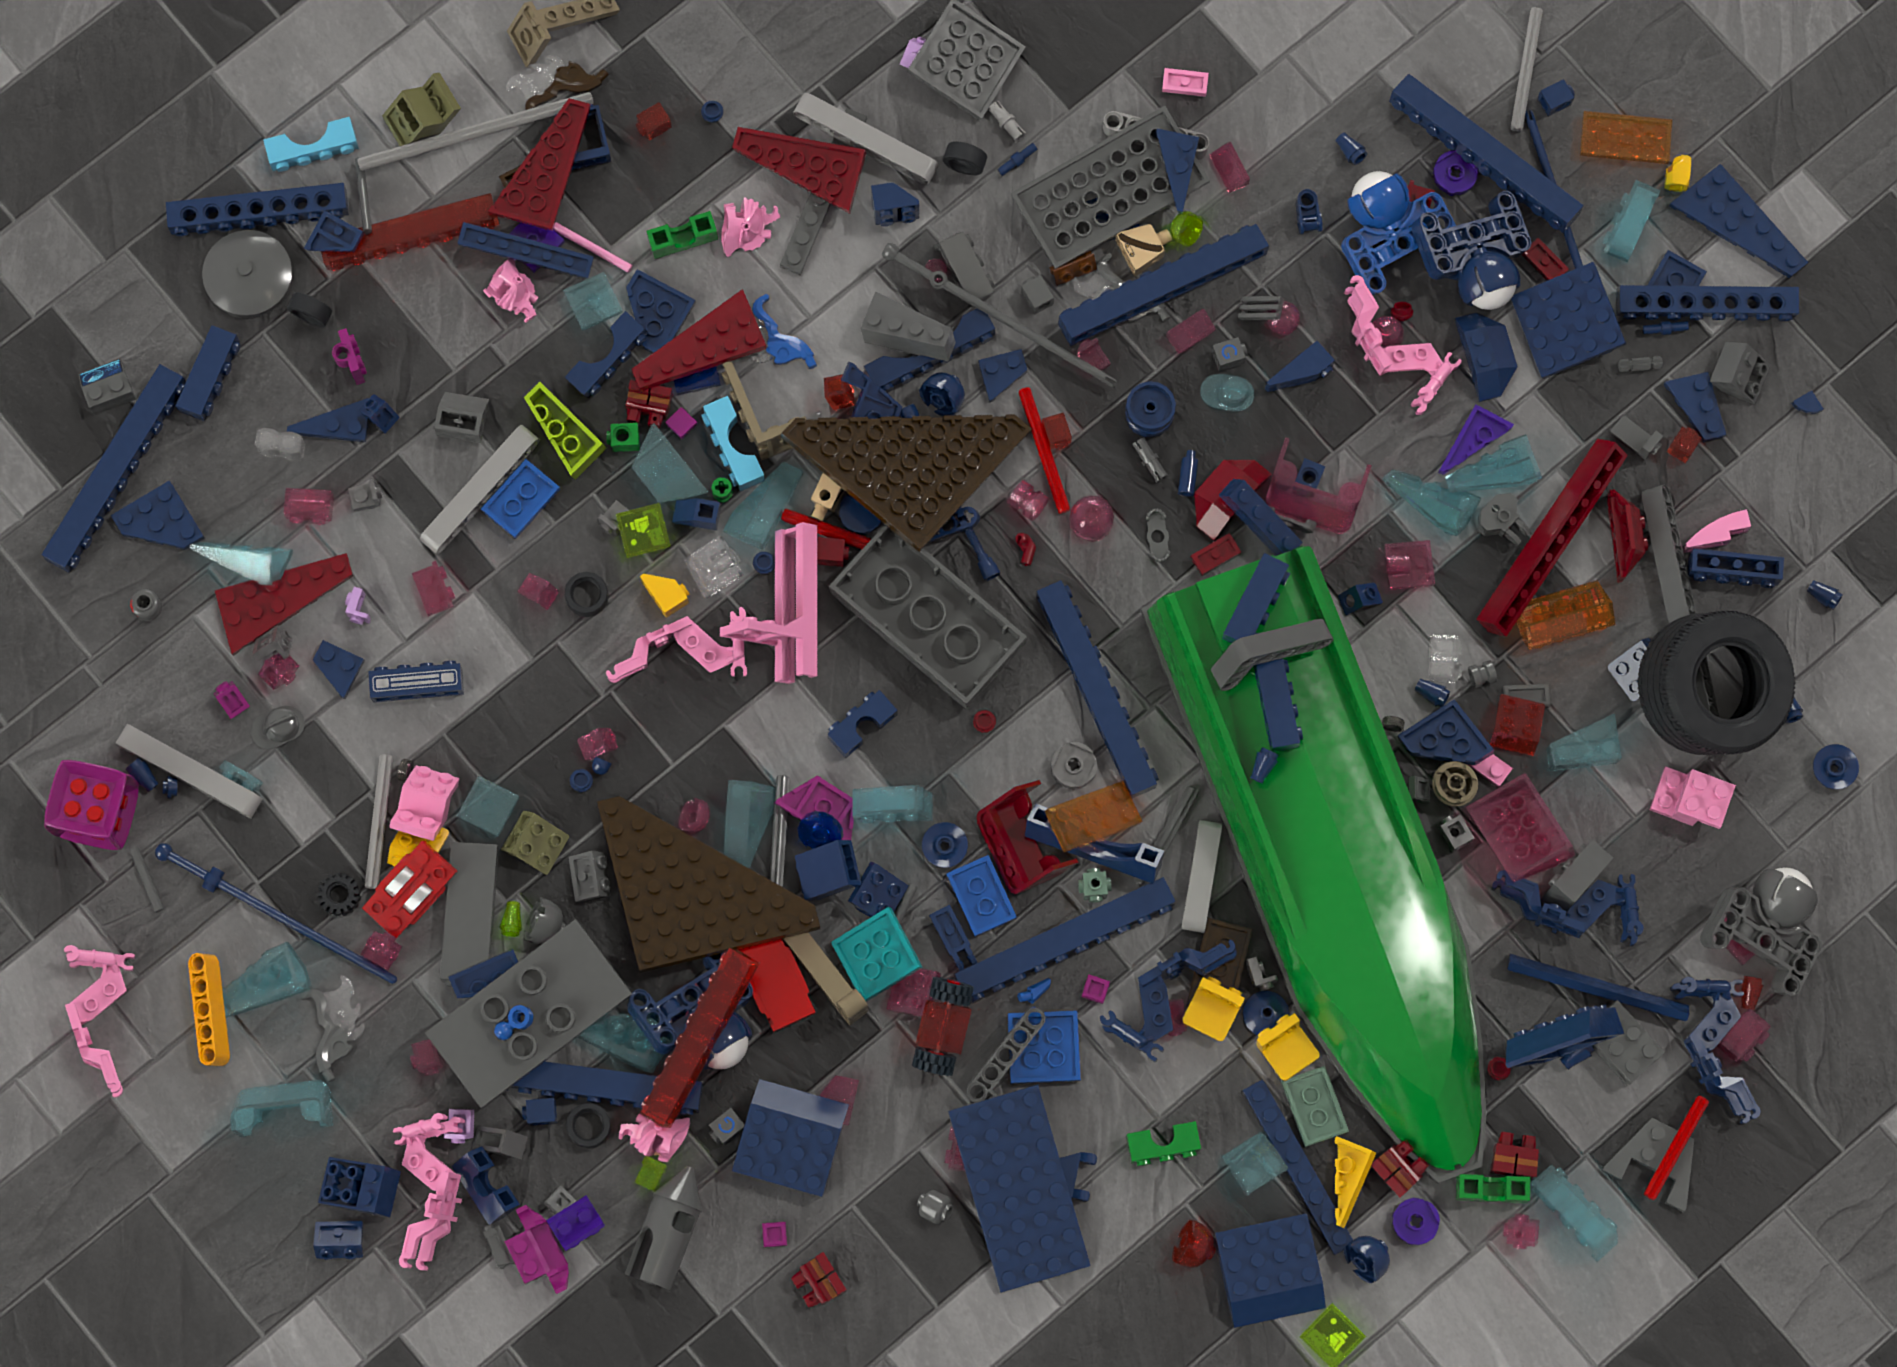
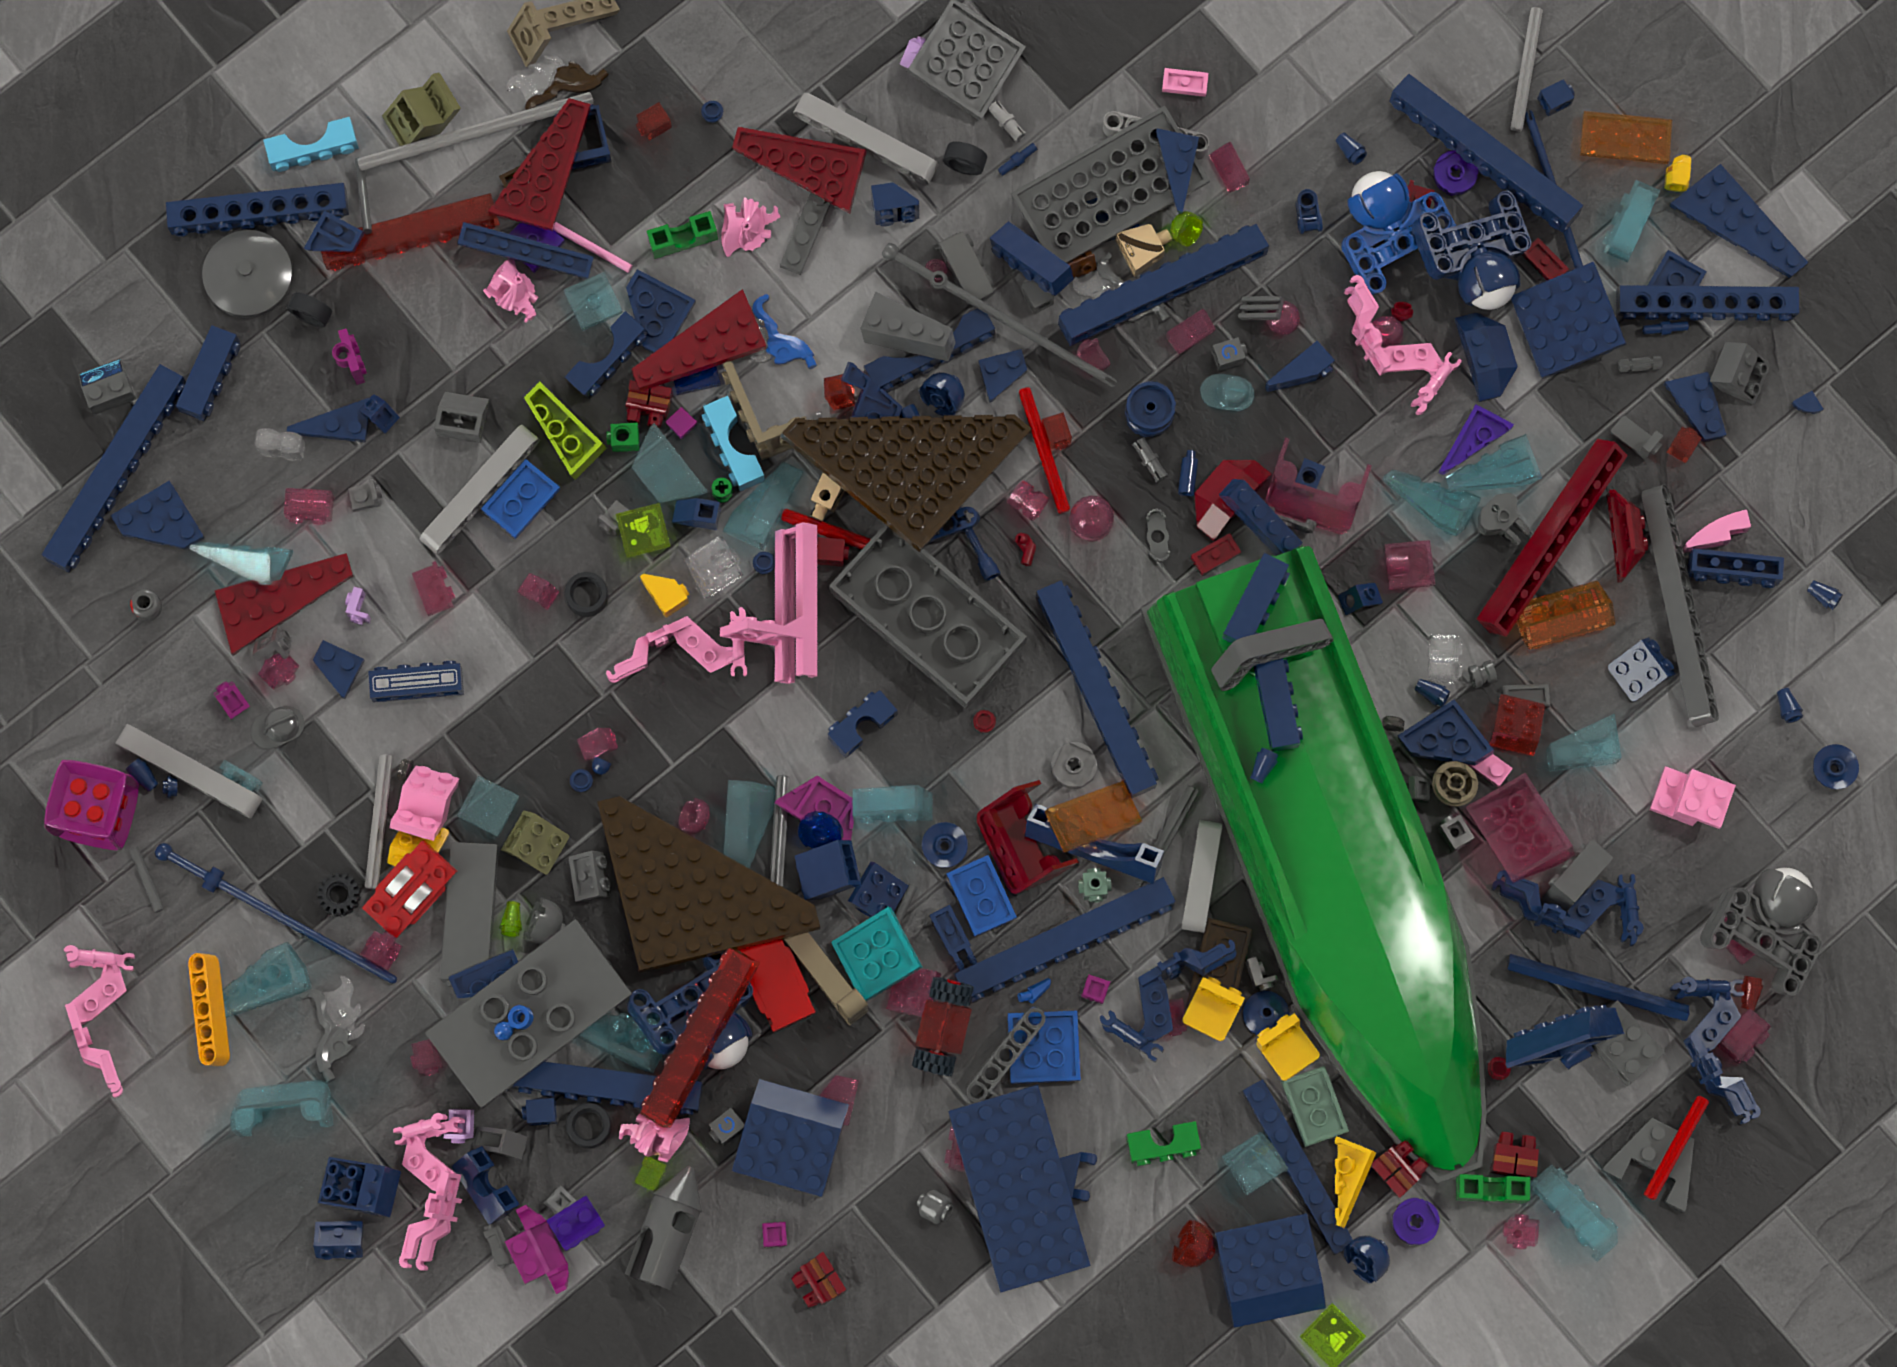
dark blue tile [839,494,882,535] -> none
black tyre [1637,611,1796,755] -> none
none -> dark blue brick [990,221,1074,296]

